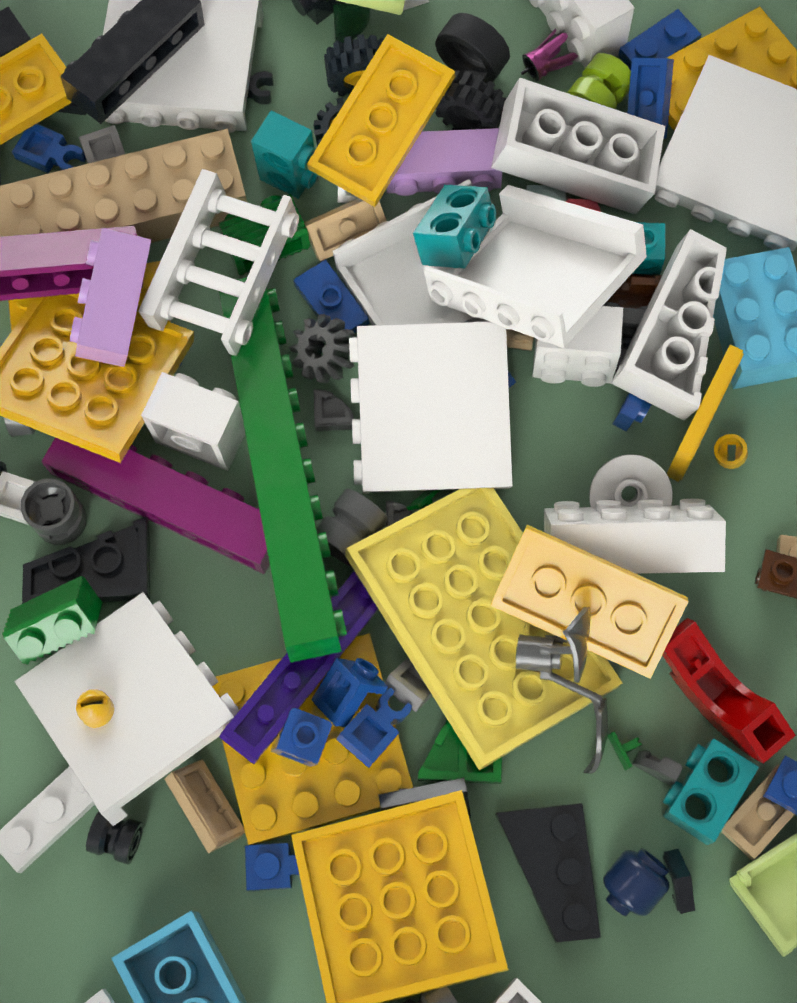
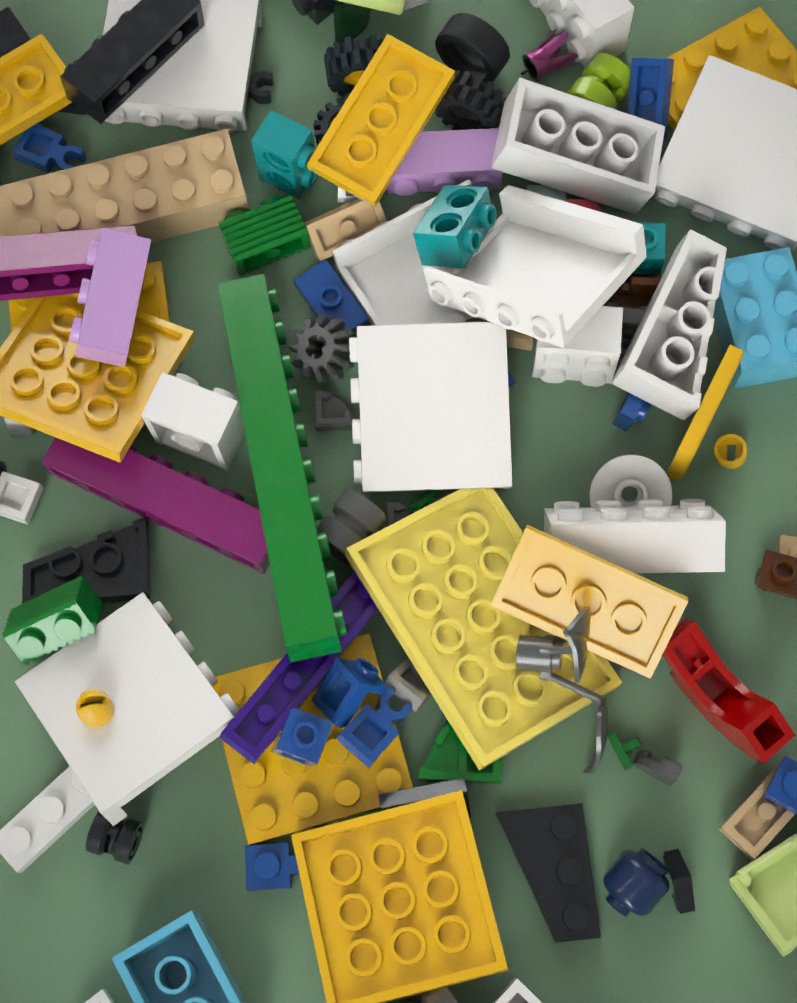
dark grey wheel [21,478,87,545] -> none
light grey plate [79,125,125,163] -> none
white fence [138,169,299,356] -> none
tan plate [164,759,245,854] -> none
blue plate [618,9,702,70] -> none
teal brick [662,738,759,845] -> none

